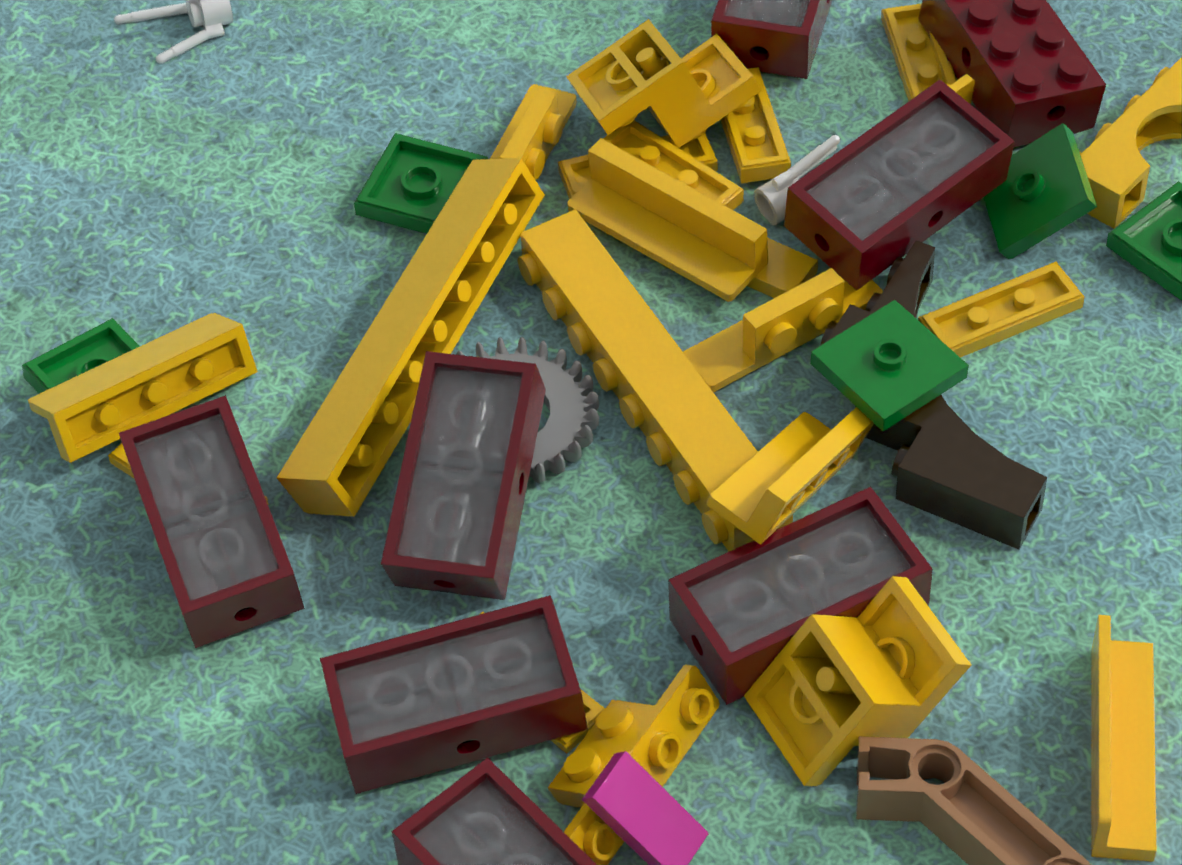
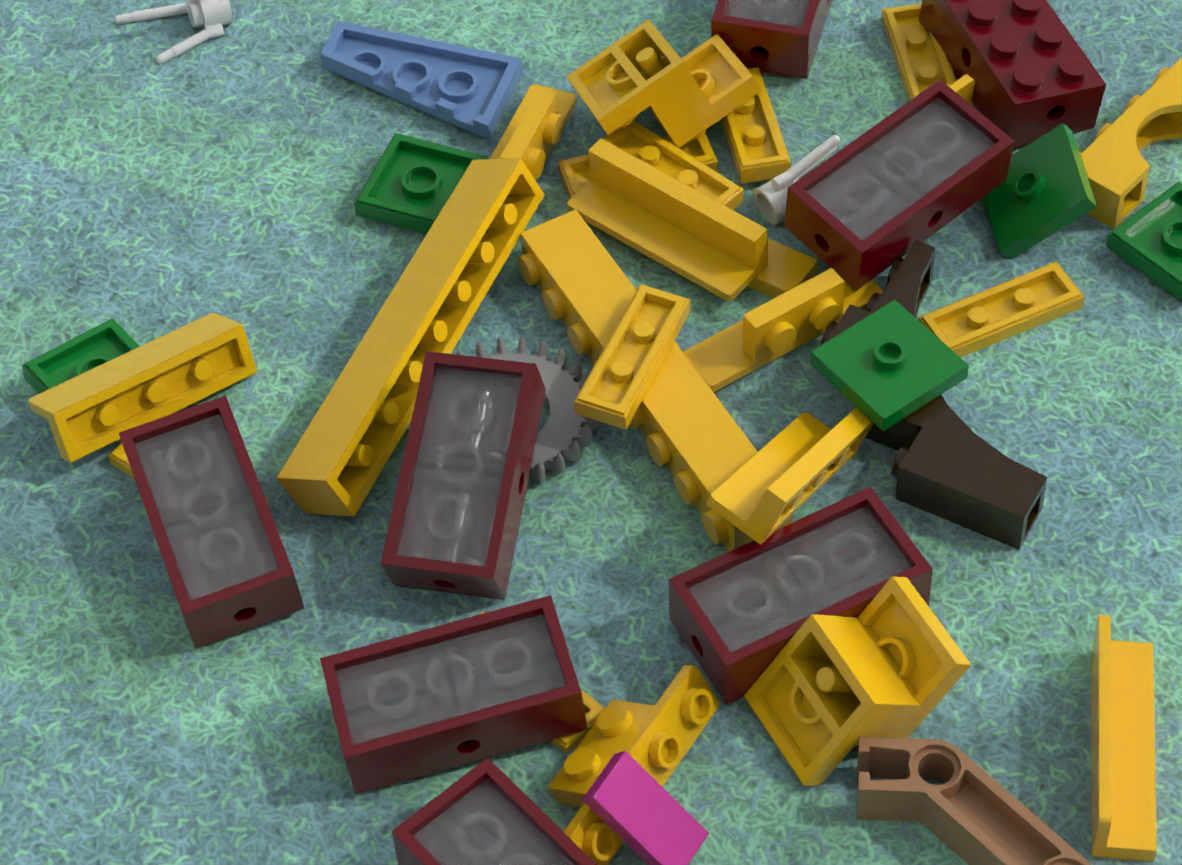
none -> medium blue wing [320,21,522,140]
none -> yellow tile [574,284,691,430]

